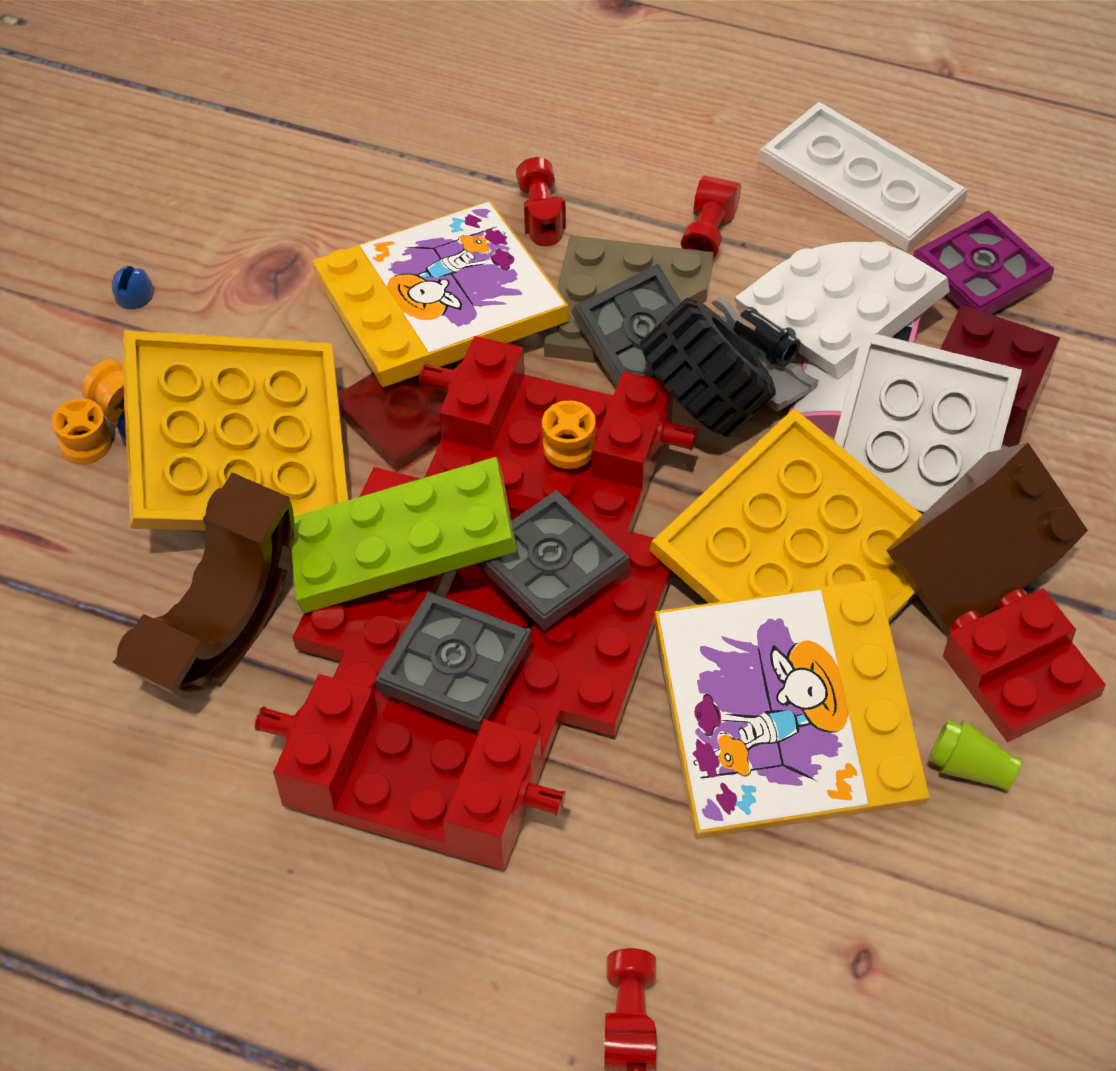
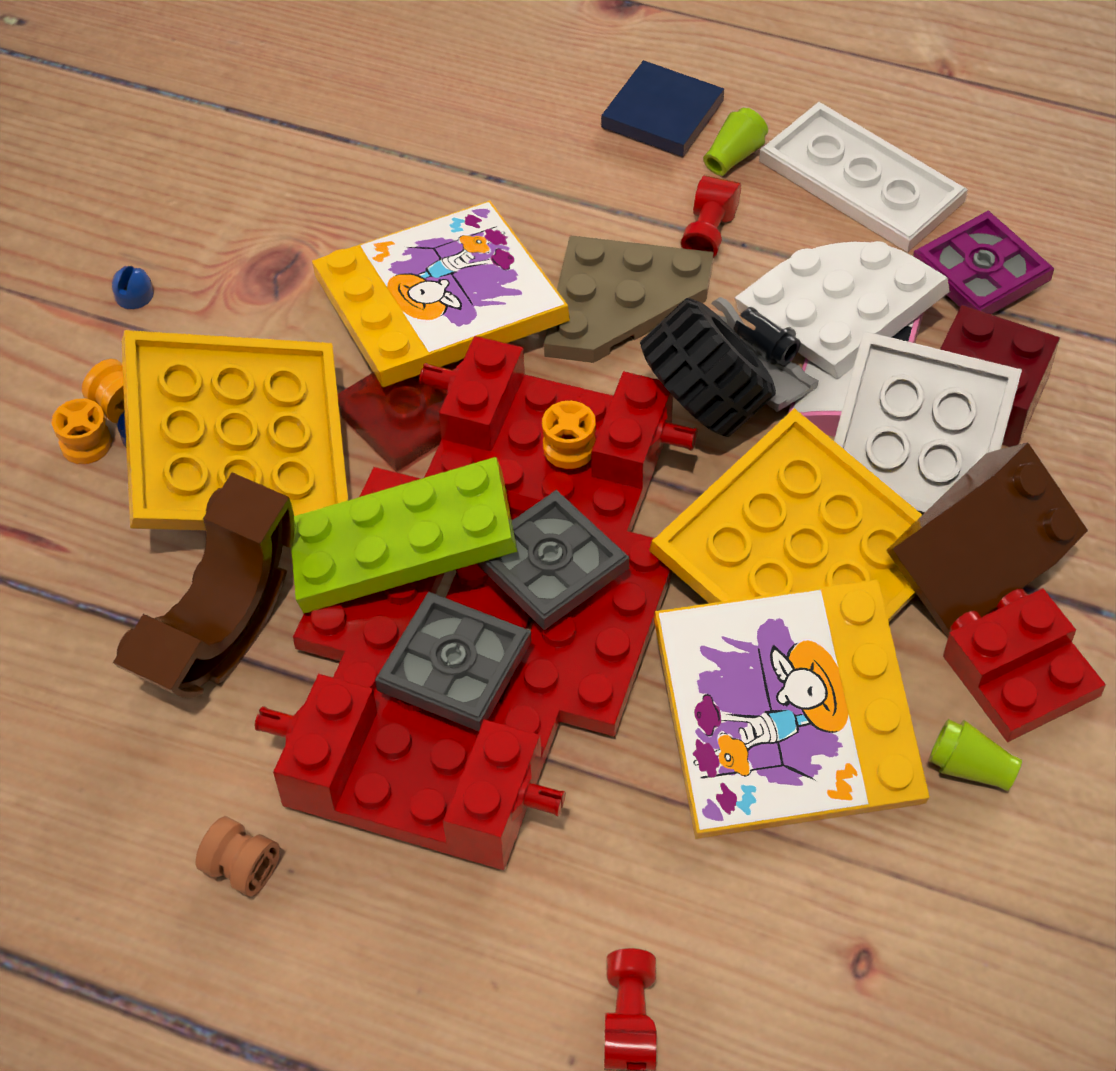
red leg [516,157,566,246] -> none
dark grey piece [571,264,681,388] -> none
none -> nougat wheel [195,816,280,897]
none -> dark blue tile [601,60,724,157]
none -> lime cone [703,108,768,176]

